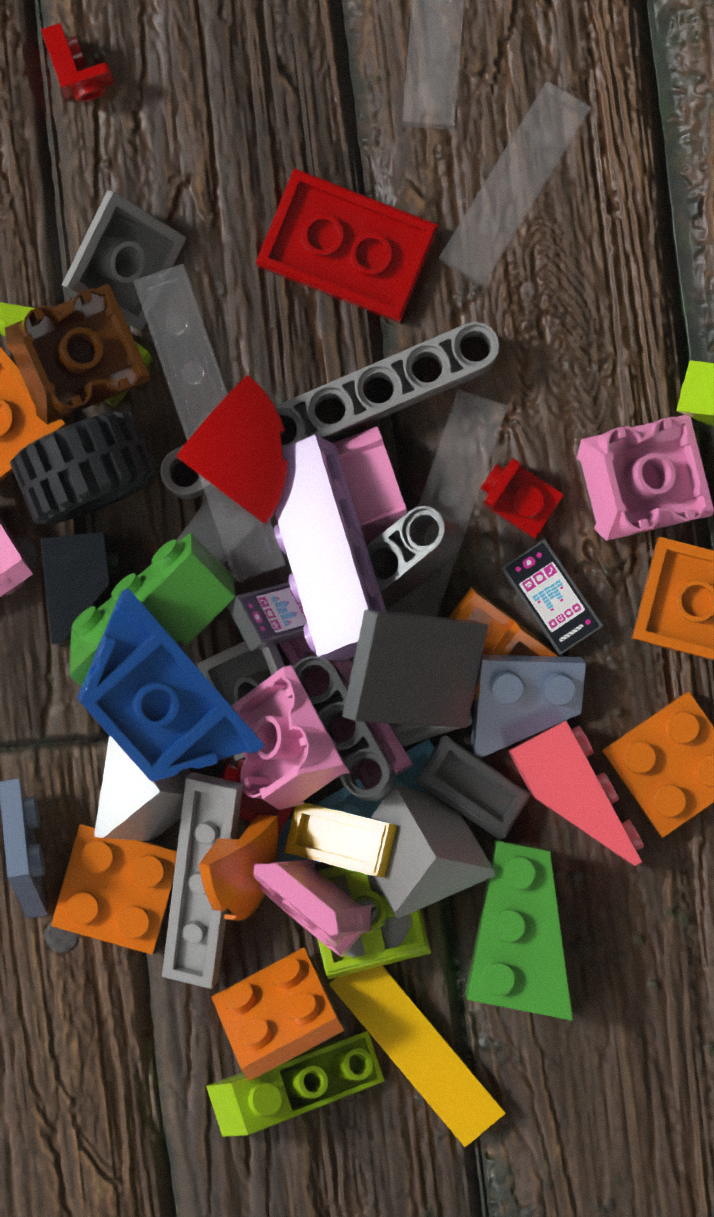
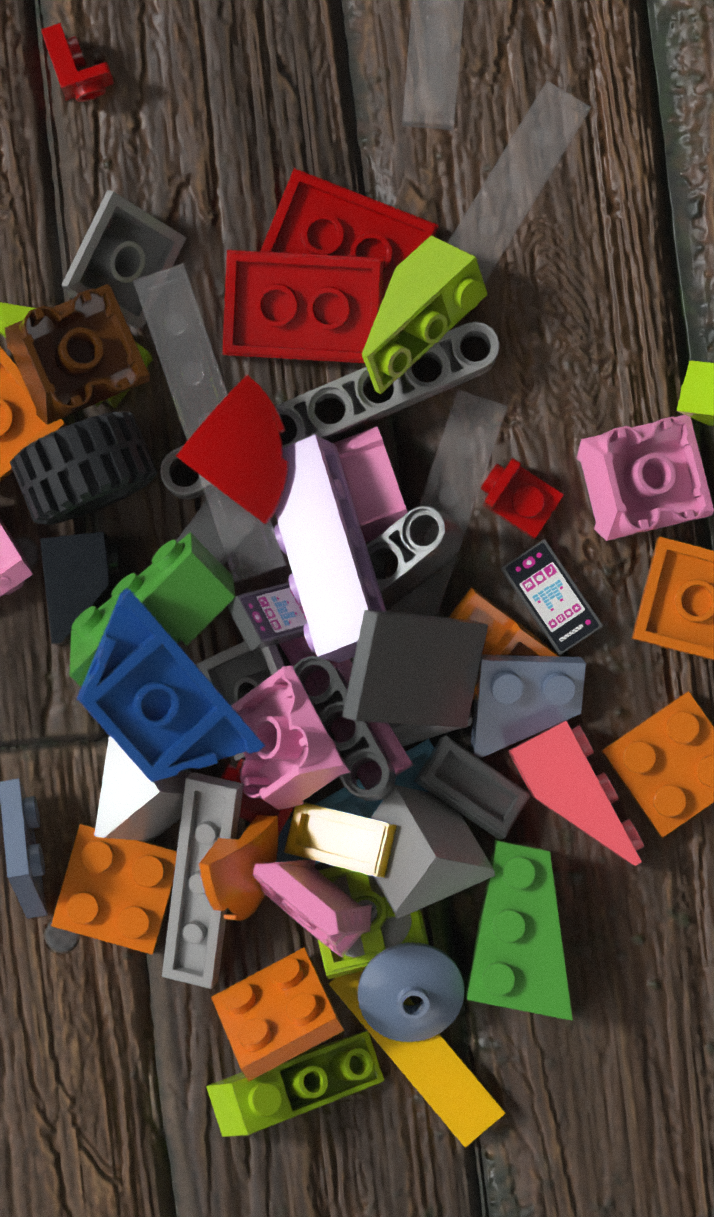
none -> red tile [222,250,385,363]
none -> sand blue dish [358,942,464,1042]
none -> lime slope [362,236,488,394]

